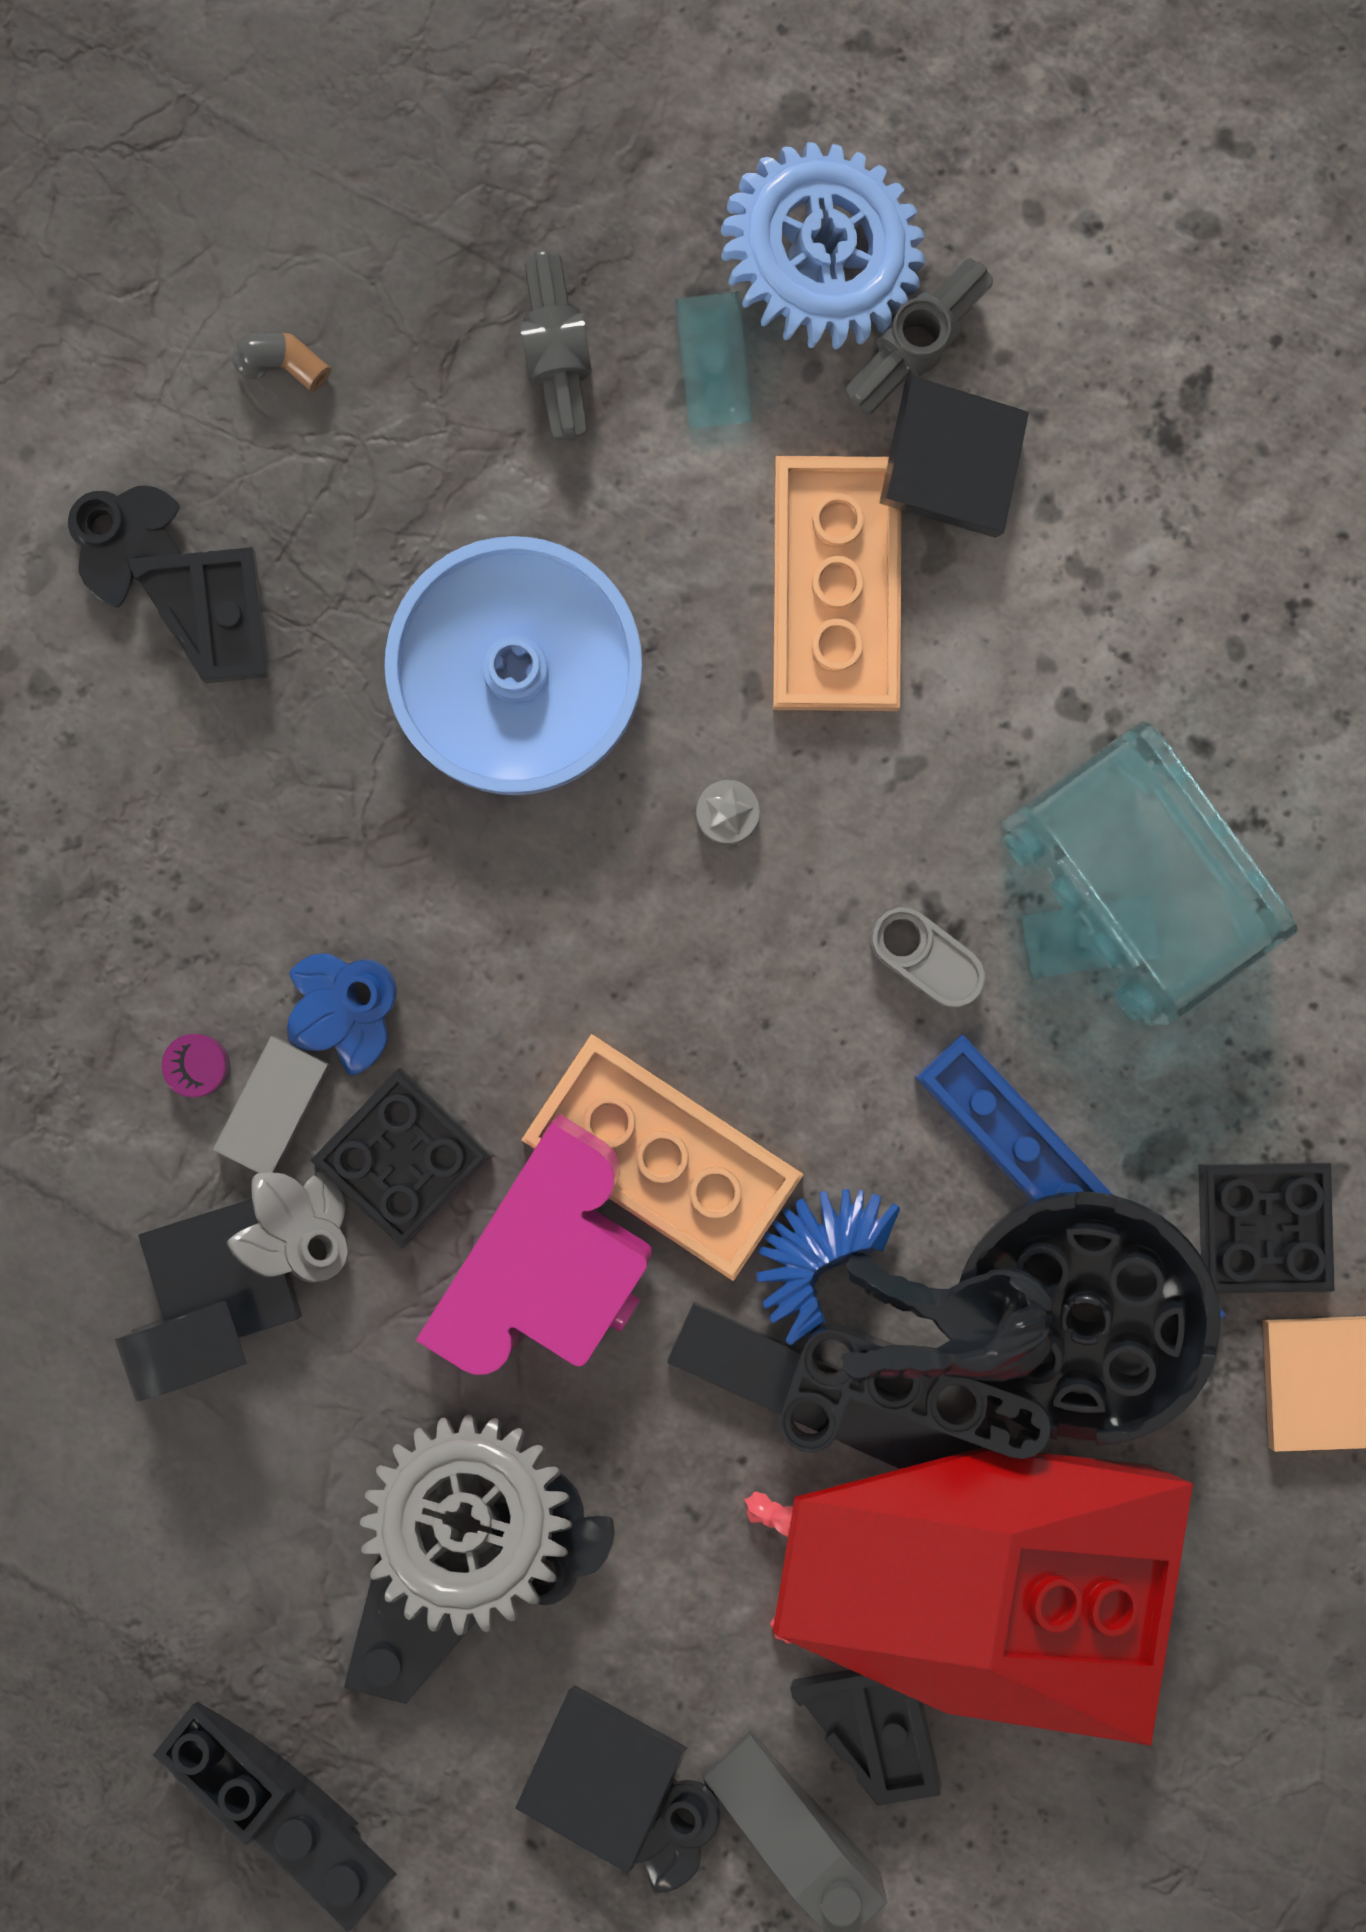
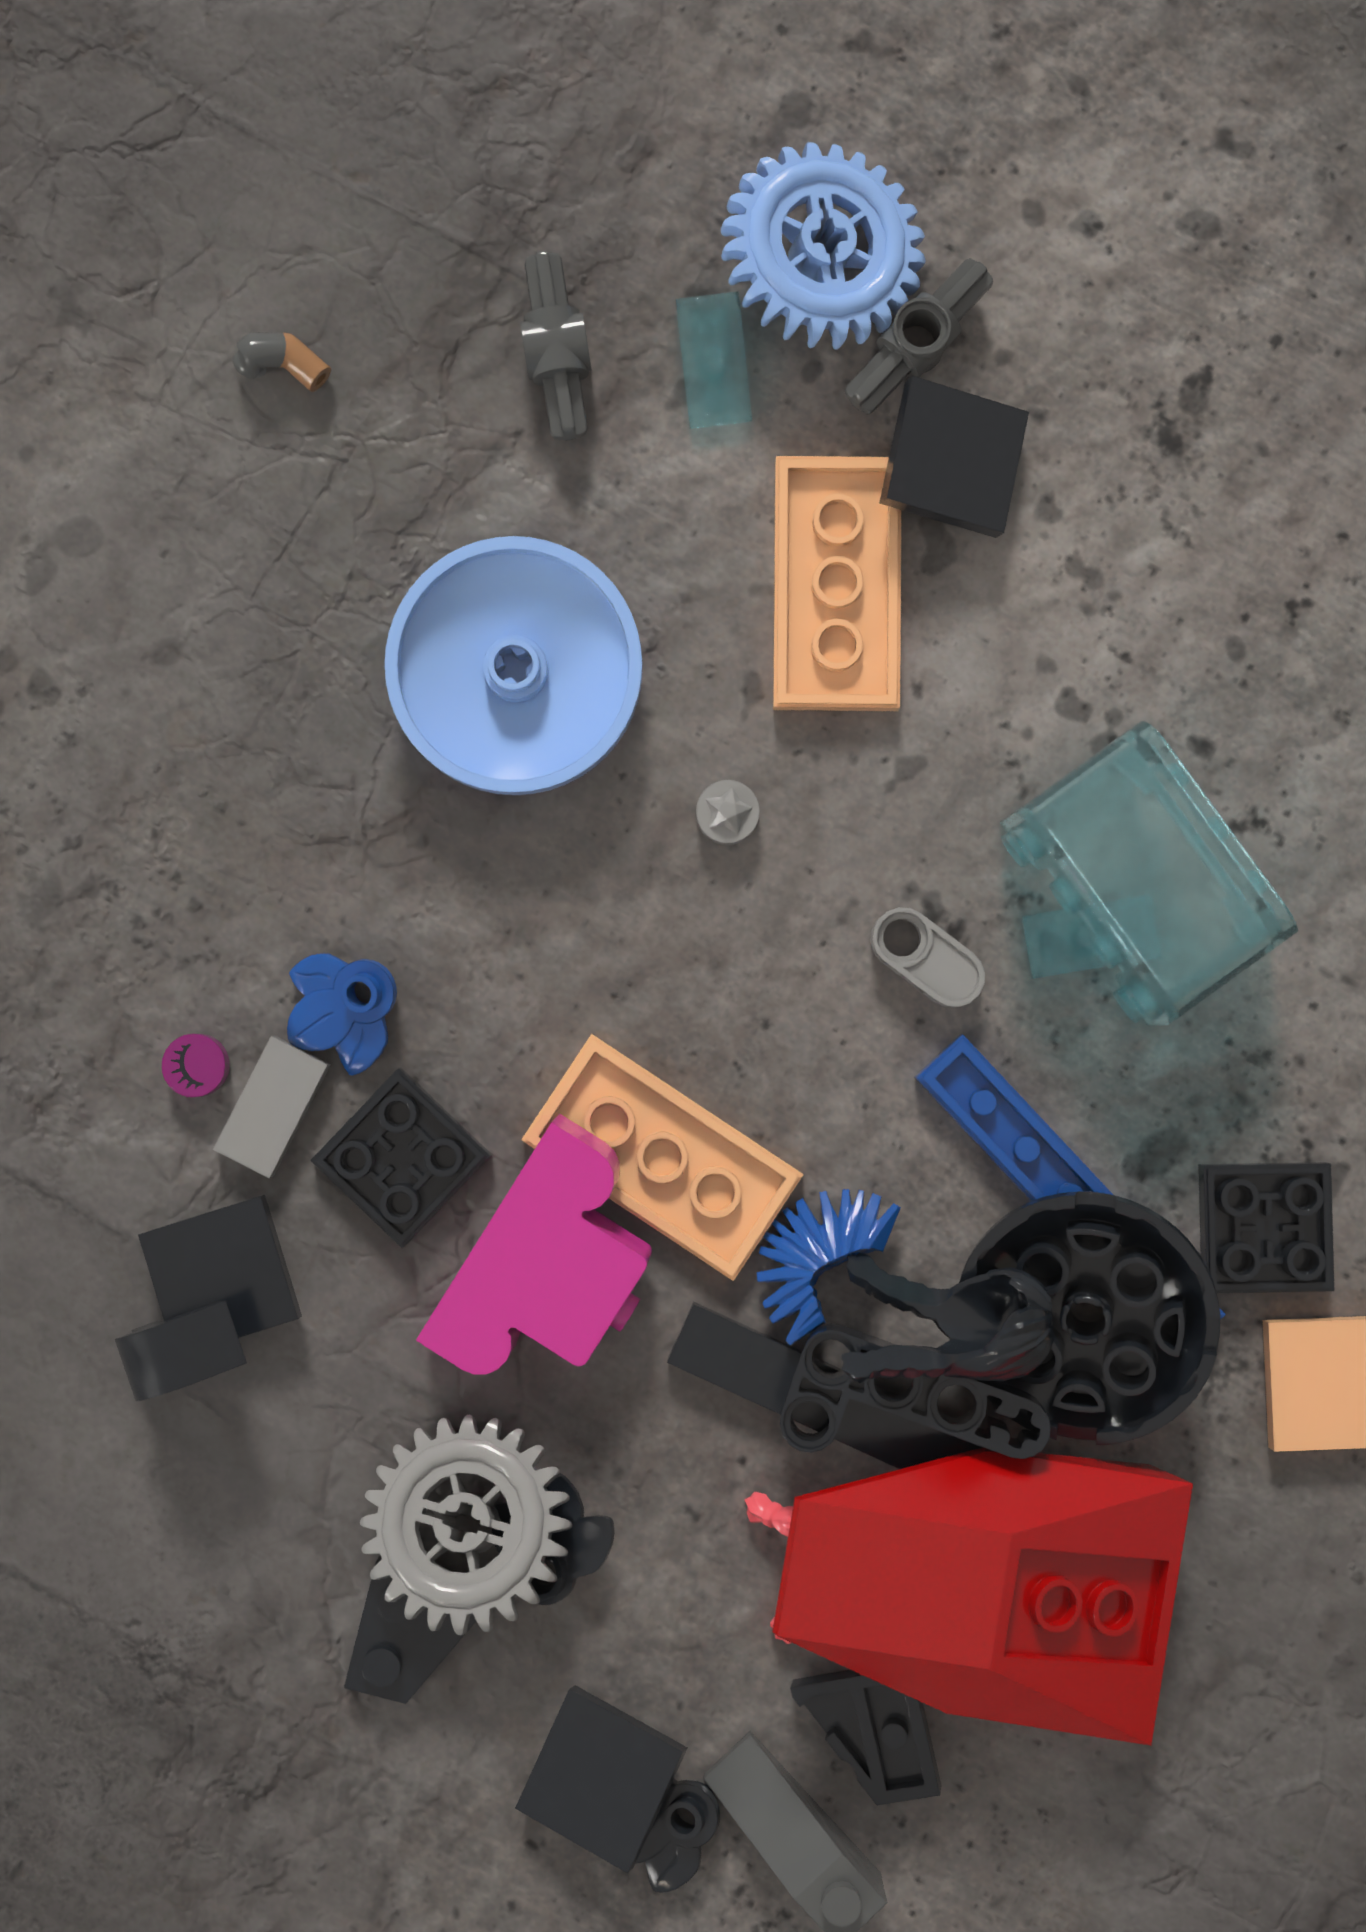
black plate [68,485,180,608] -> none
black wing [129,547,269,683] -> none
black slope [153,1702,397,1932] -> none
light grey plate [227,1170,348,1283] -> none

